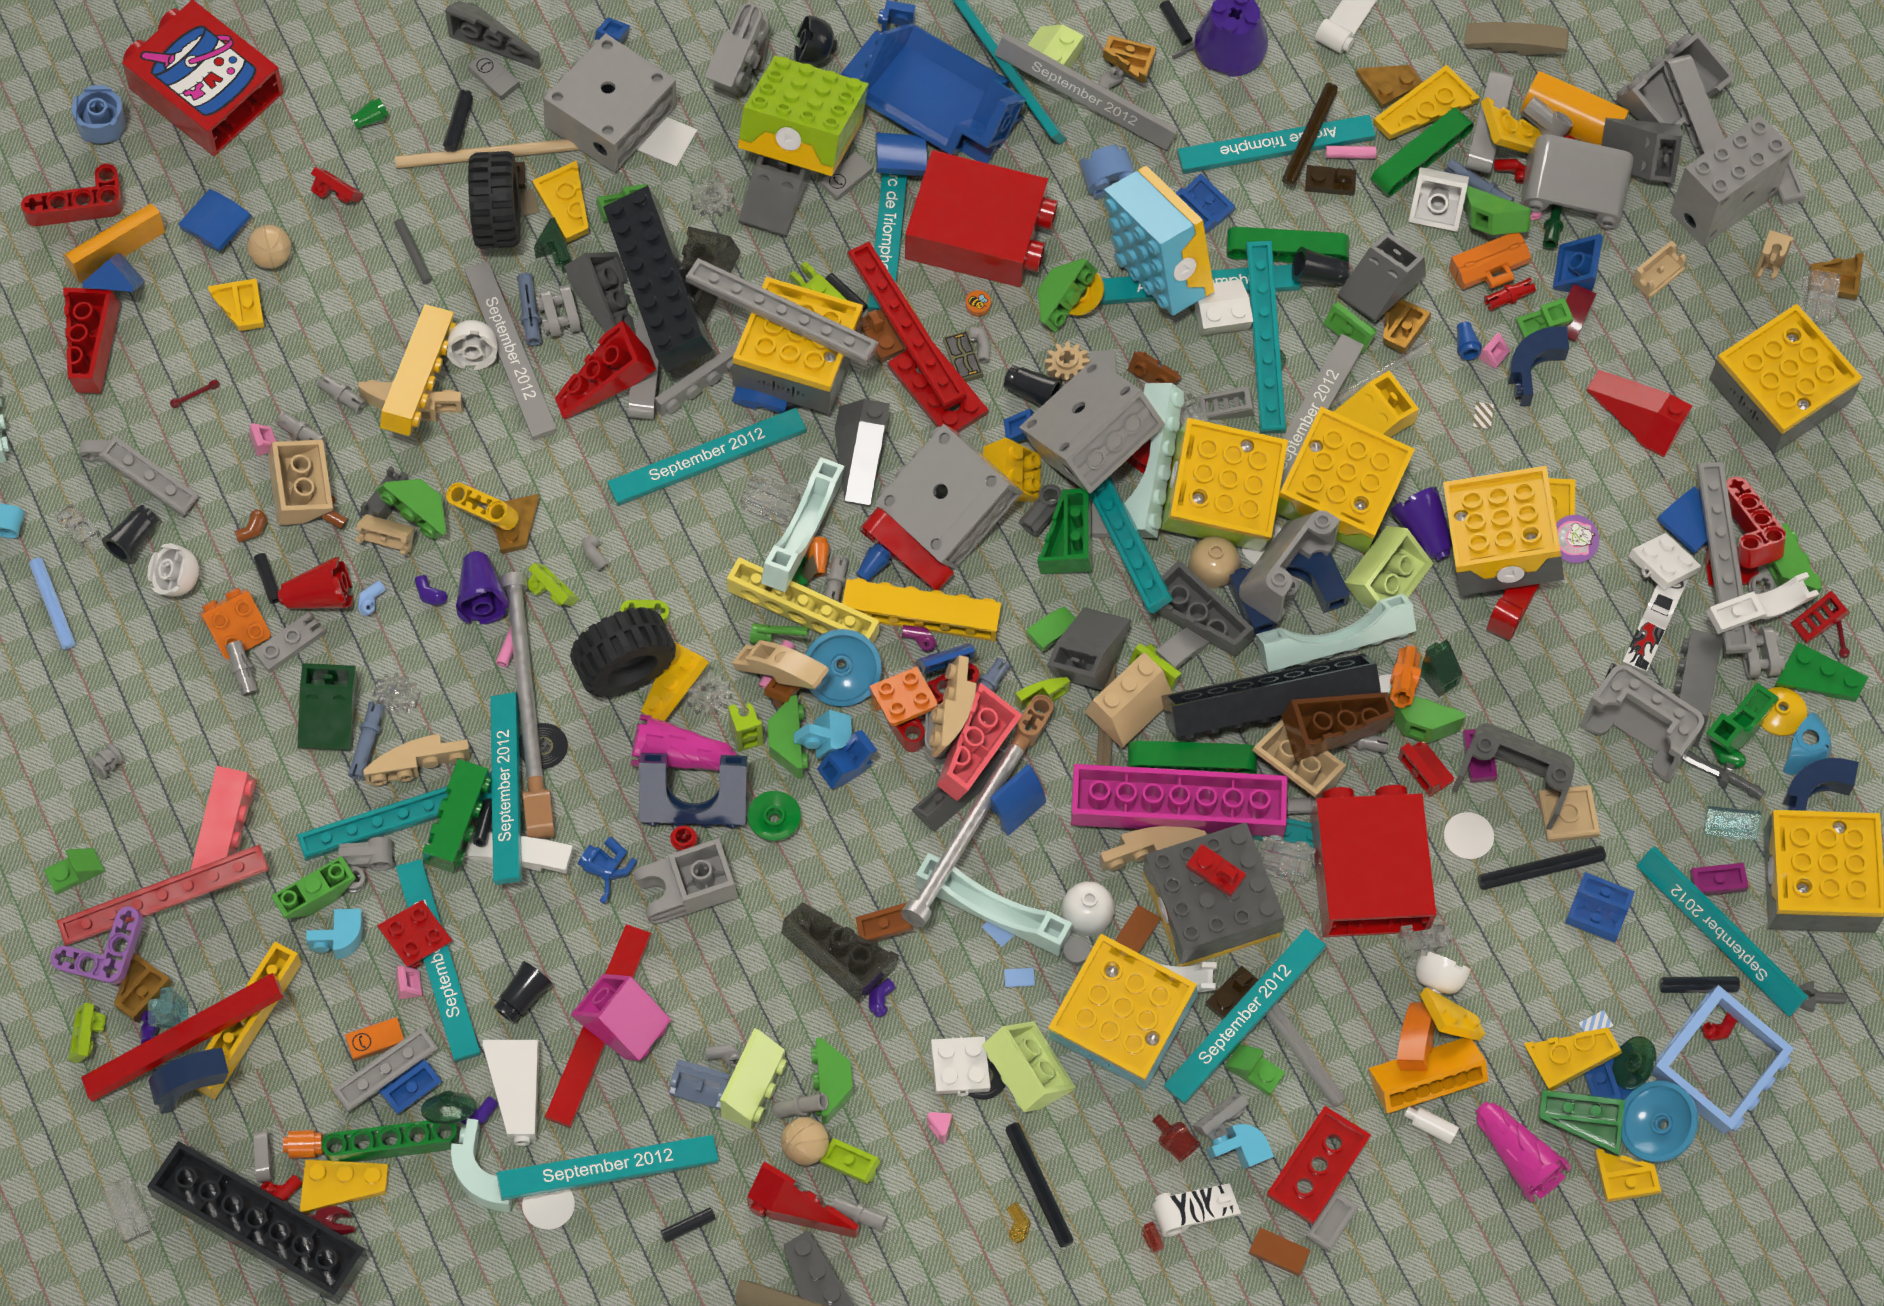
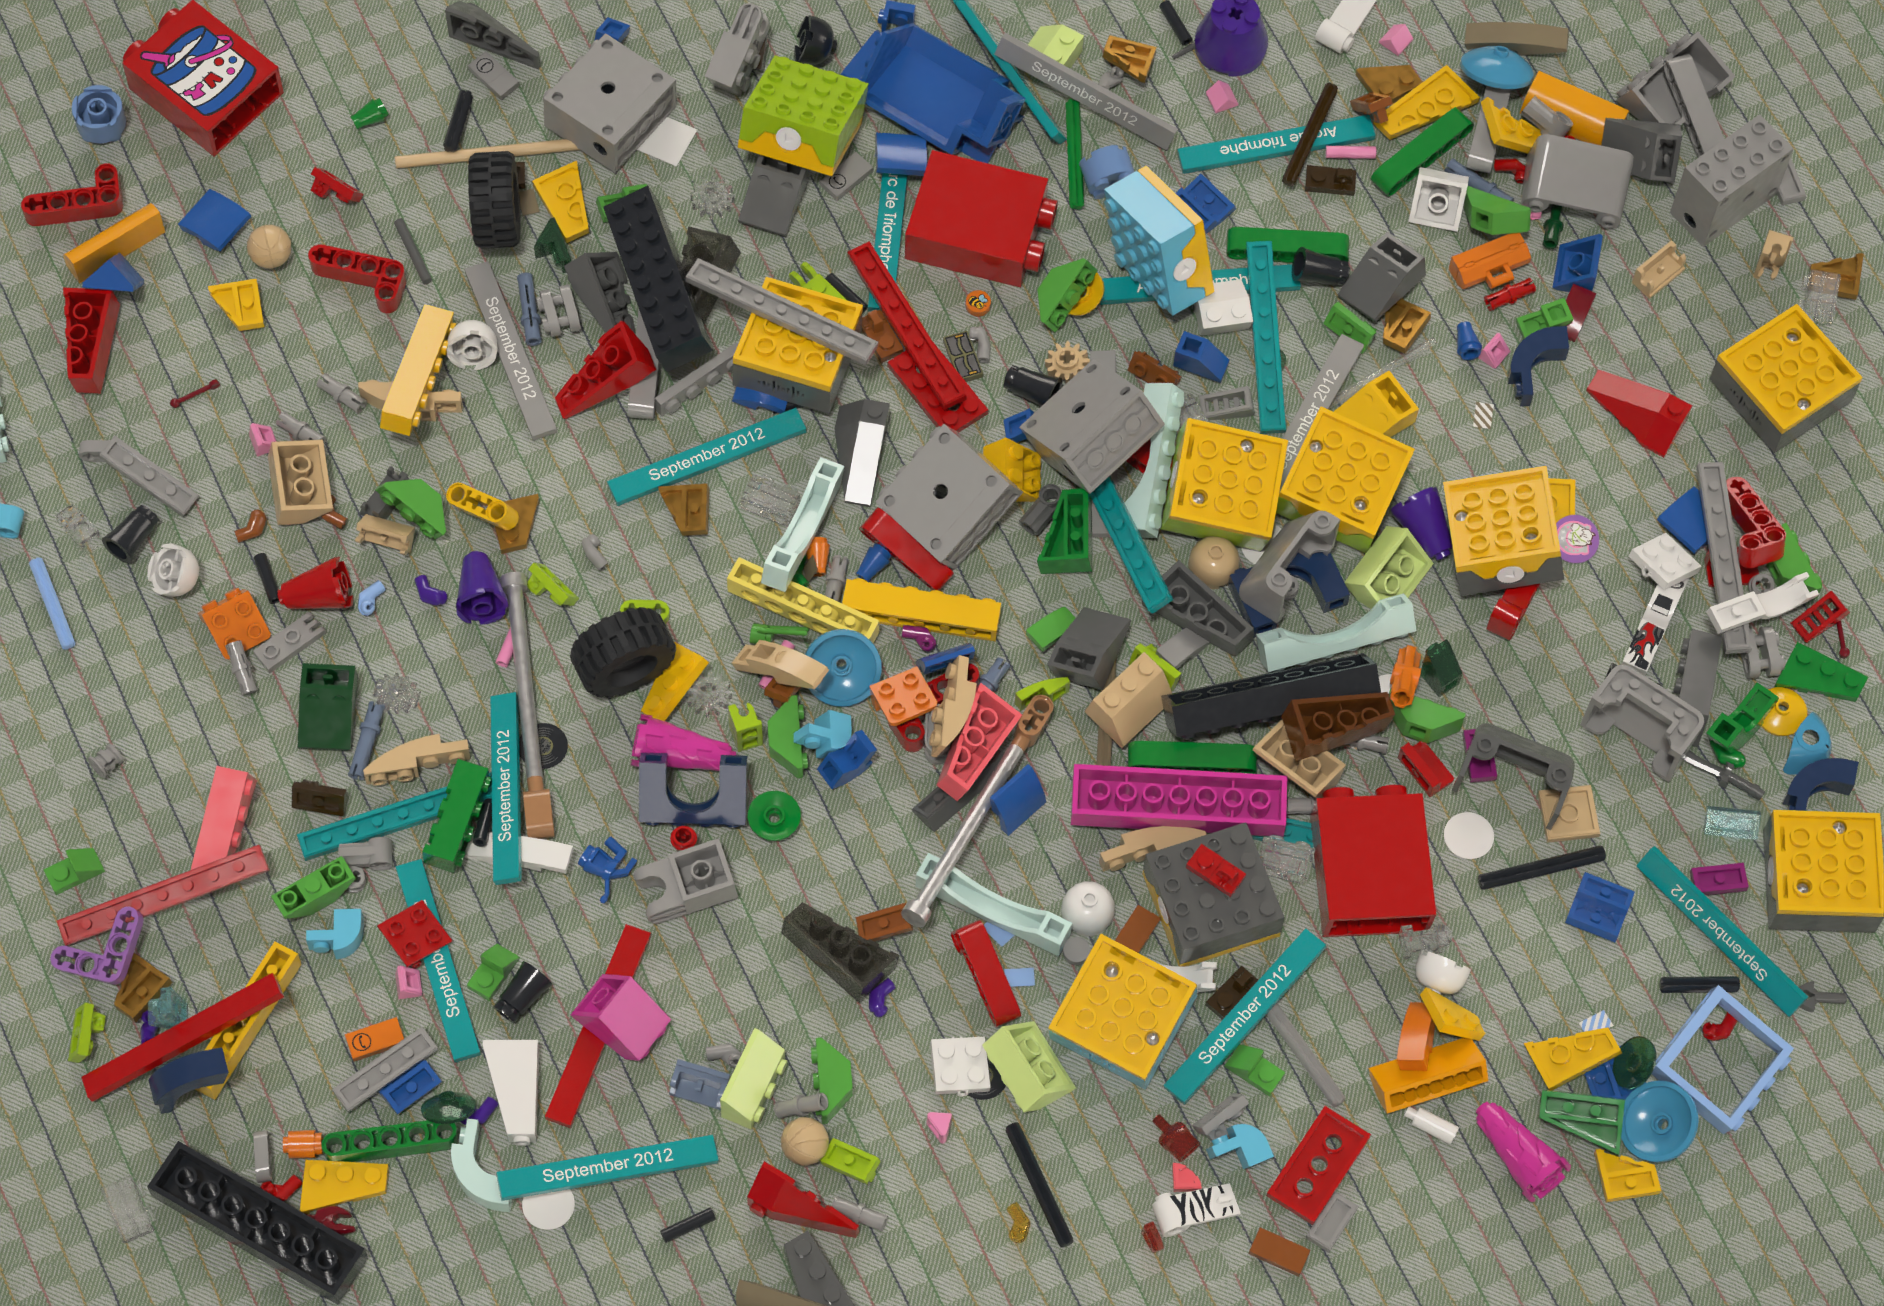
none -> dark brown hinge [292,779,347,817]
none -> red beam [308,244,406,313]
none -> bright green slope [467,944,520,1001]
none -> pearl gold wing [658,483,709,536]
none -> red beam [951,920,1021,1028]
none -> green axle [1066,99,1084,210]
none -> coral tile [1172,1163,1202,1192]
none -> blue slope [1173,331,1230,383]
none -> bright pink slope [1206,80,1238,113]
none -> dark orange hinge [1350,92,1393,124]
none -> bright pink slope [1379,24,1413,56]
none -> dark azure dish [1460,46,1534,89]

